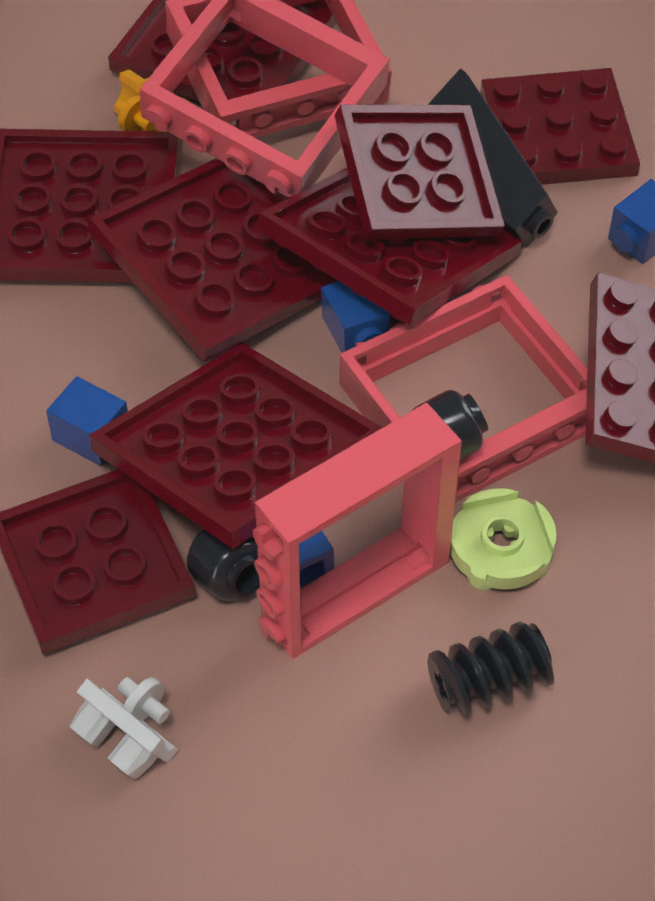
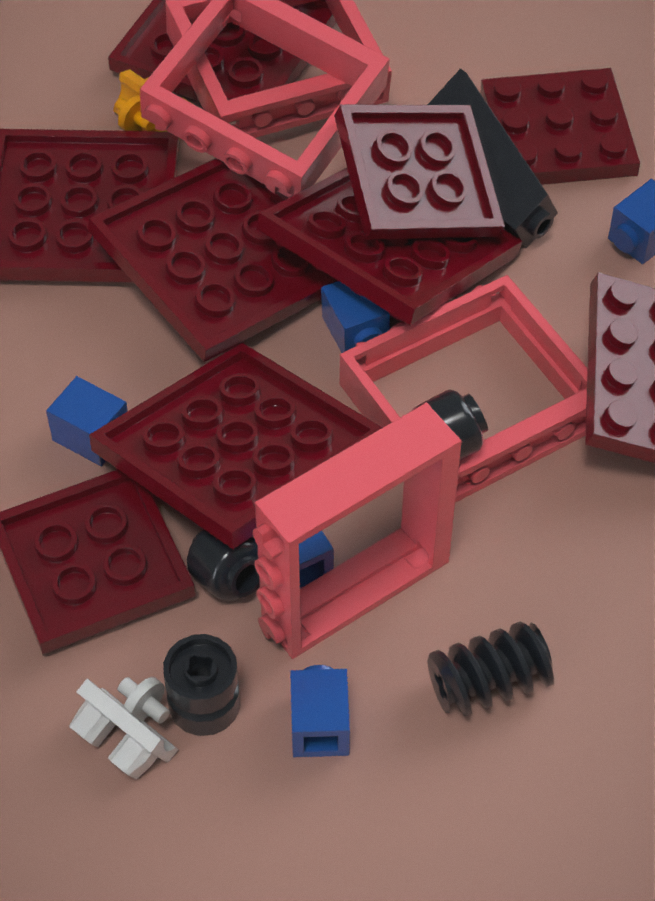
yellowish green plate [450,488,557,590] -> none
none -> black wheel [163,634,240,736]
none -> blue brick [290,665,350,757]

